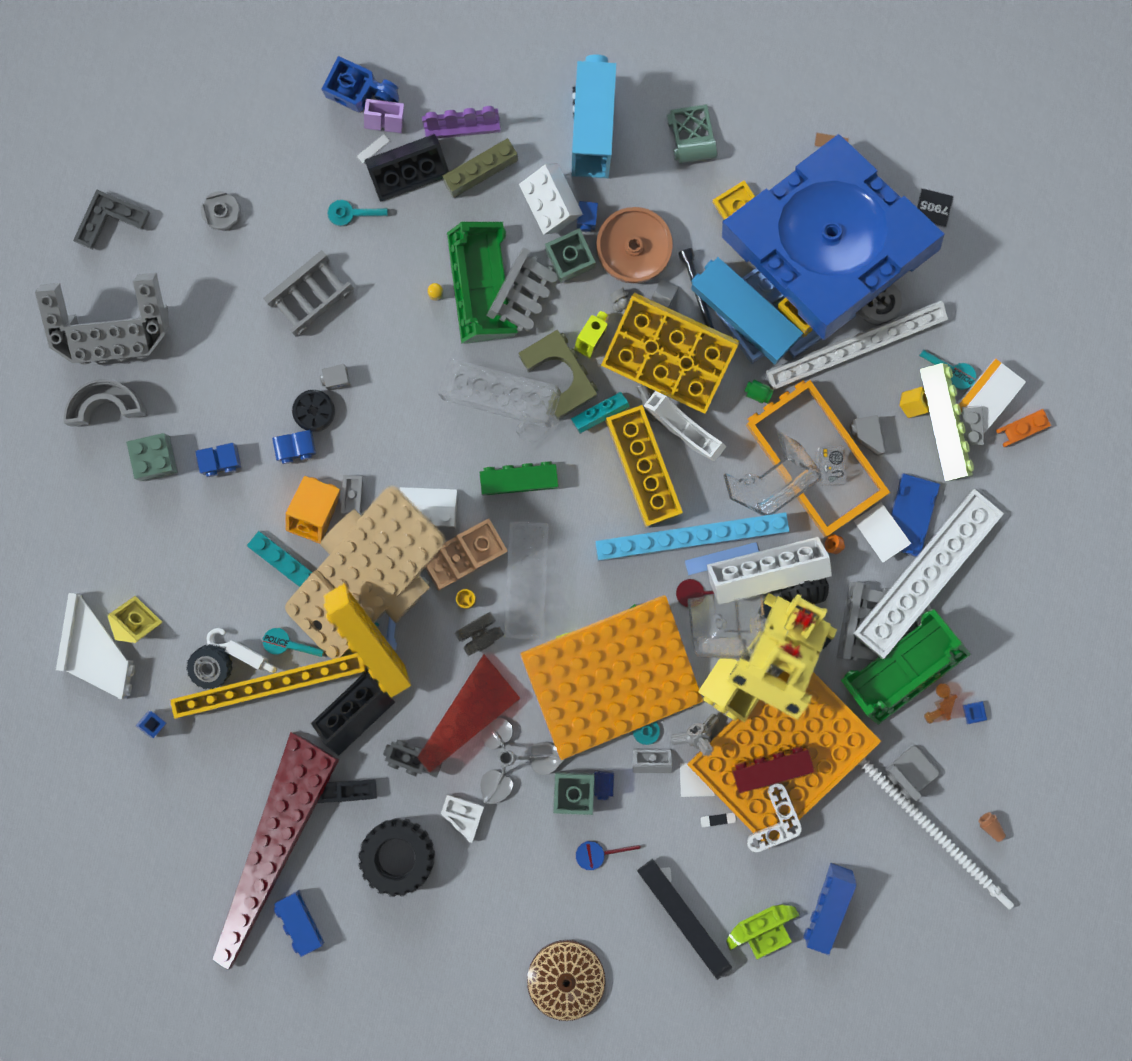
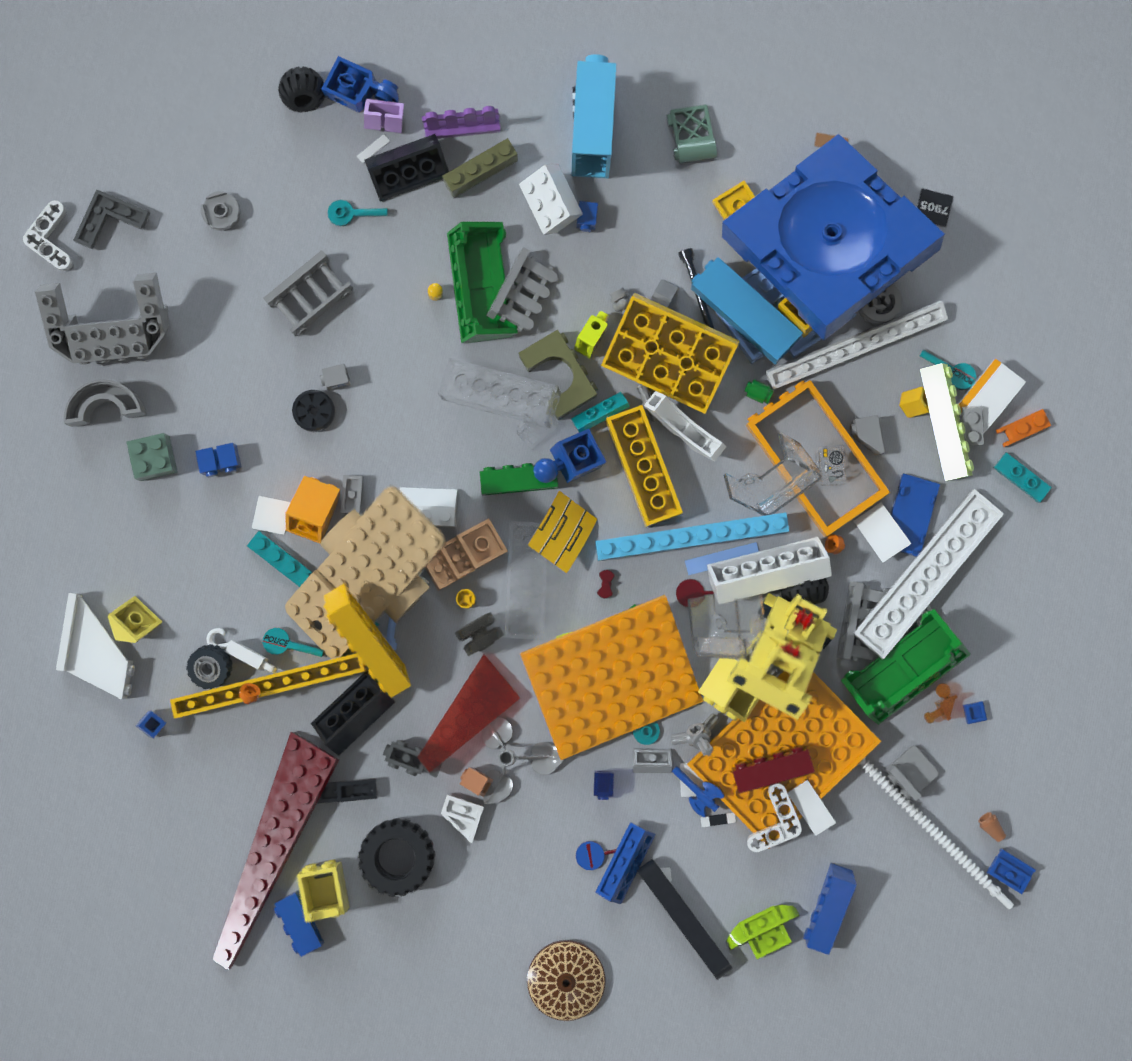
blue brick [272,430,316,464] -> none
sand green brick [545,228,596,283] -> none
sand green brick [553,772,594,815] -> none
nougat dish [596,207,673,283] -> none
none -> white beam [23,201,73,271]
none -> orange tile [239,683,260,704]
none -> white sticker [252,496,291,535]
none -> black wheel [278,66,325,113]
none -> light yellow container [297,859,350,922]
none -> nougat brick [460,767,494,797]
none -> yellow sticker [528,491,597,573]
none -> blue brick [533,429,606,483]
none -> blue fence [595,822,656,904]
none -> dark red piece [597,570,615,599]
none -> blue piece [672,766,725,818]
none -> white sticker [788,780,836,835]
none -> blue plate [986,849,1036,894]
none -> teal plate [993,452,1052,503]

